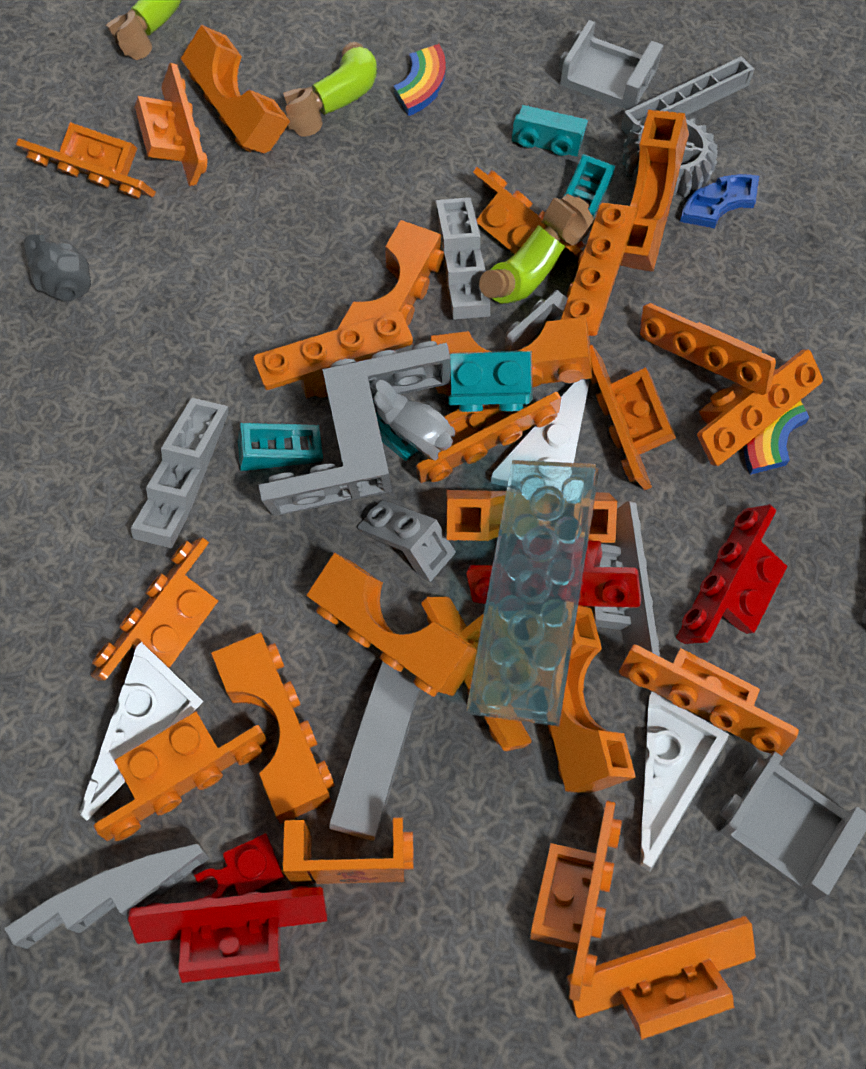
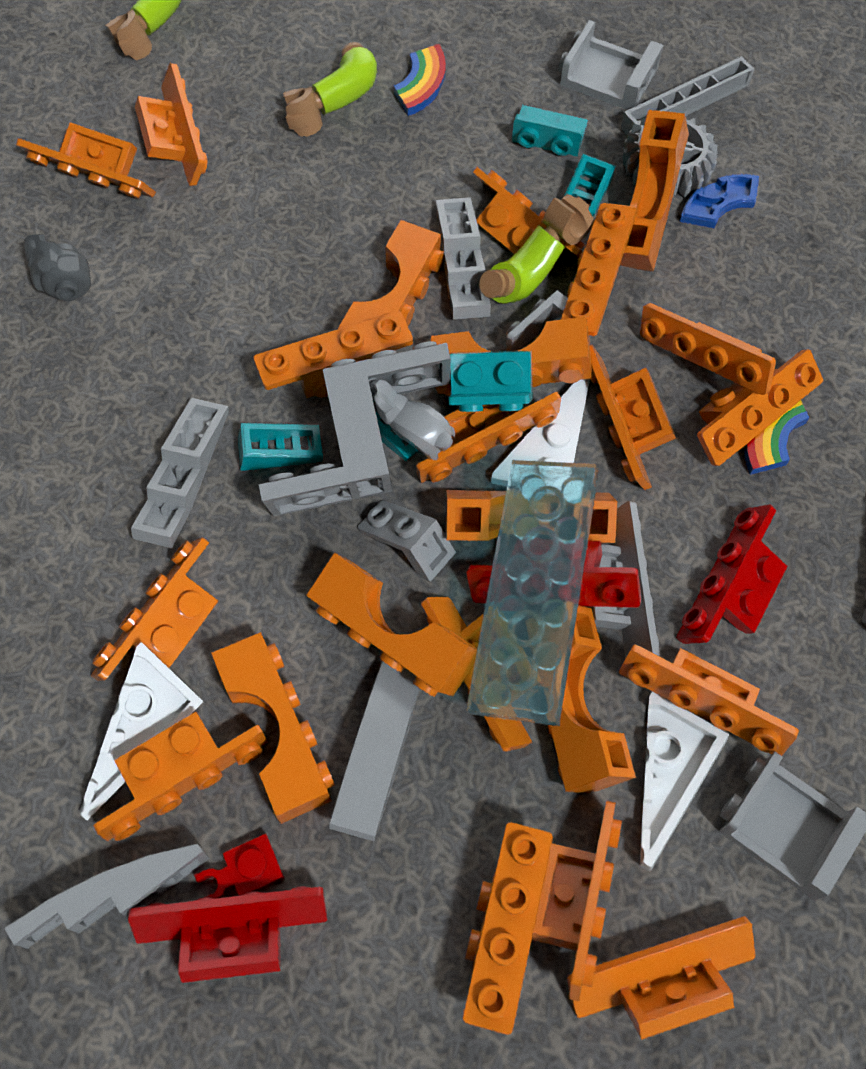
orange arch [181,25,290,153] -> none
orange panel [283,818,413,885] -> none
none -> orange bracket [462,822,553,1035]

